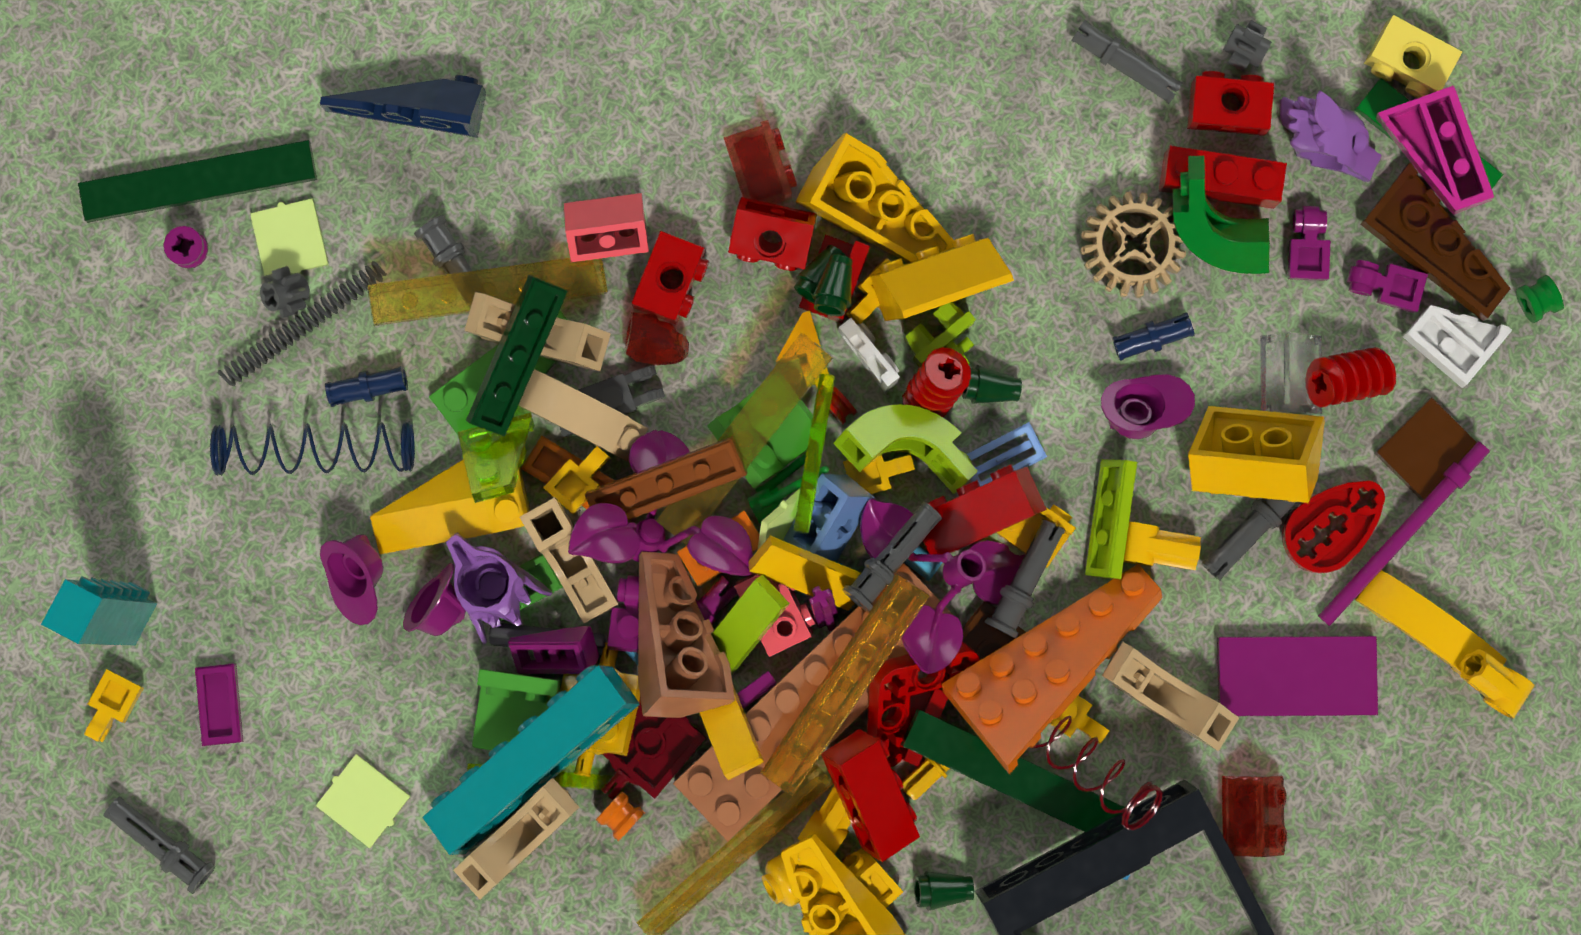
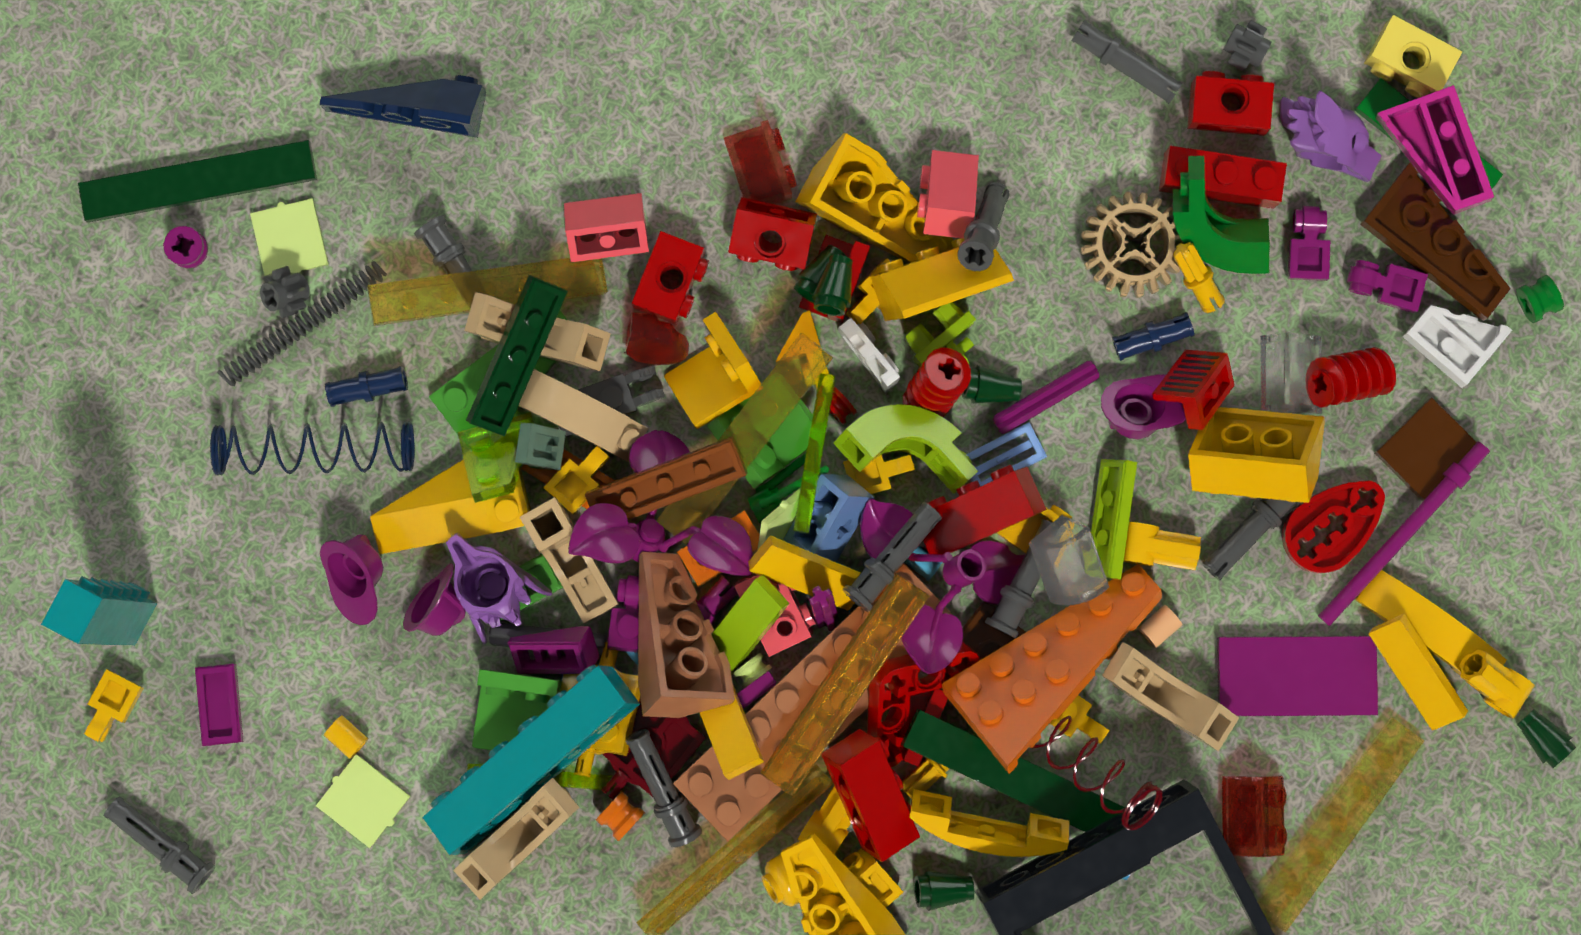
none -> yellow hinge [323,715,369,759]
none -> sand green bracket [515,423,566,470]
none -> dark grey pin [625,729,702,848]
none -> yellow bracket [664,312,764,429]
none -> yellowish green bush [733,652,772,688]
none -> yellow slope [909,789,1069,857]
none -> coral brick [917,150,979,239]
none -> dark grey pin [957,182,1009,271]
none -> magenta axle [993,361,1100,434]
none -> clear brick [1029,515,1109,605]
none -> light nougat hinge [1138,605,1183,648]
none -> red panel [1152,349,1235,430]
none -> yellow axle [1173,242,1225,313]
none -> clear yellow tile [1257,717,1424,933]
none -> yellow tile [1368,613,1468,731]
none -> dark green cone [1517,709,1576,768]

